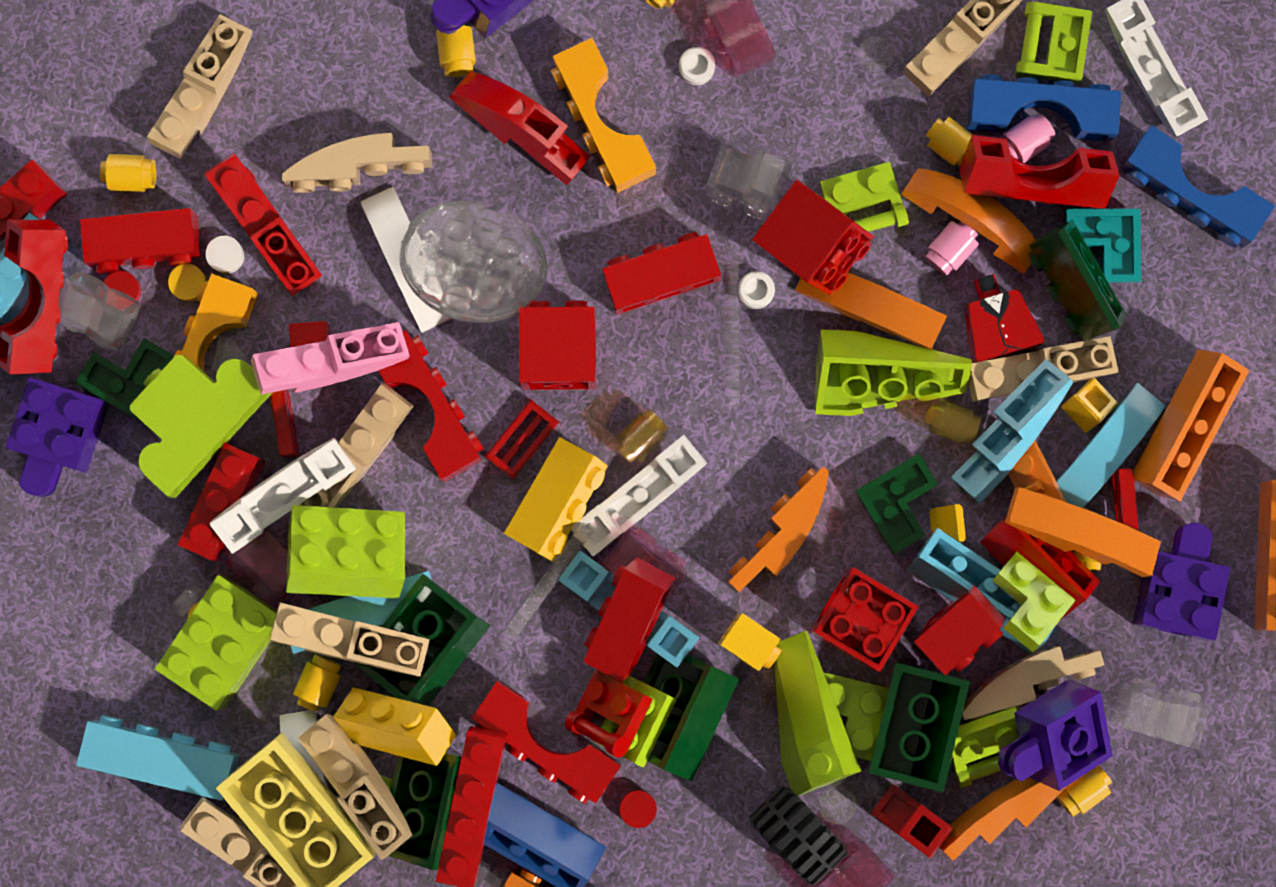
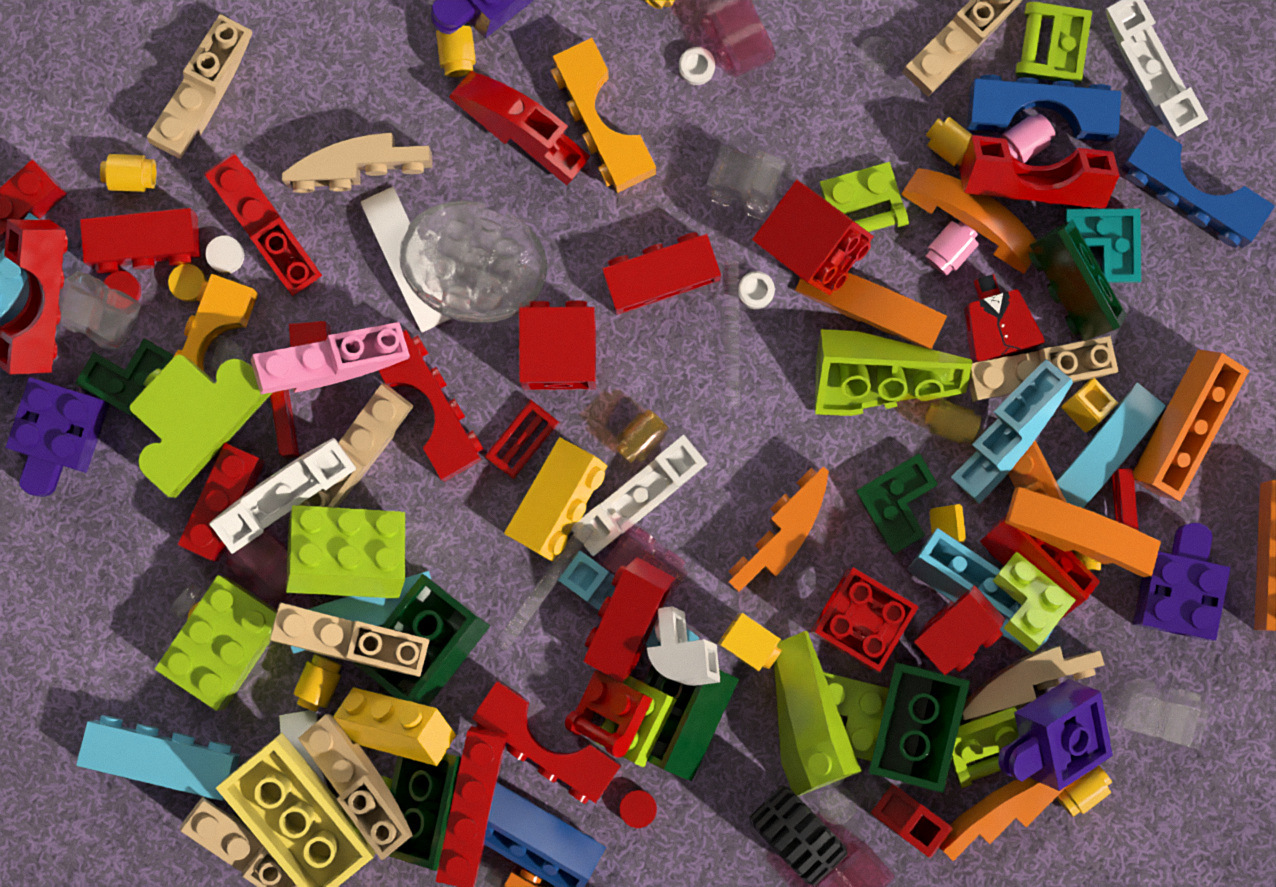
none -> white brick [647,606,720,686]

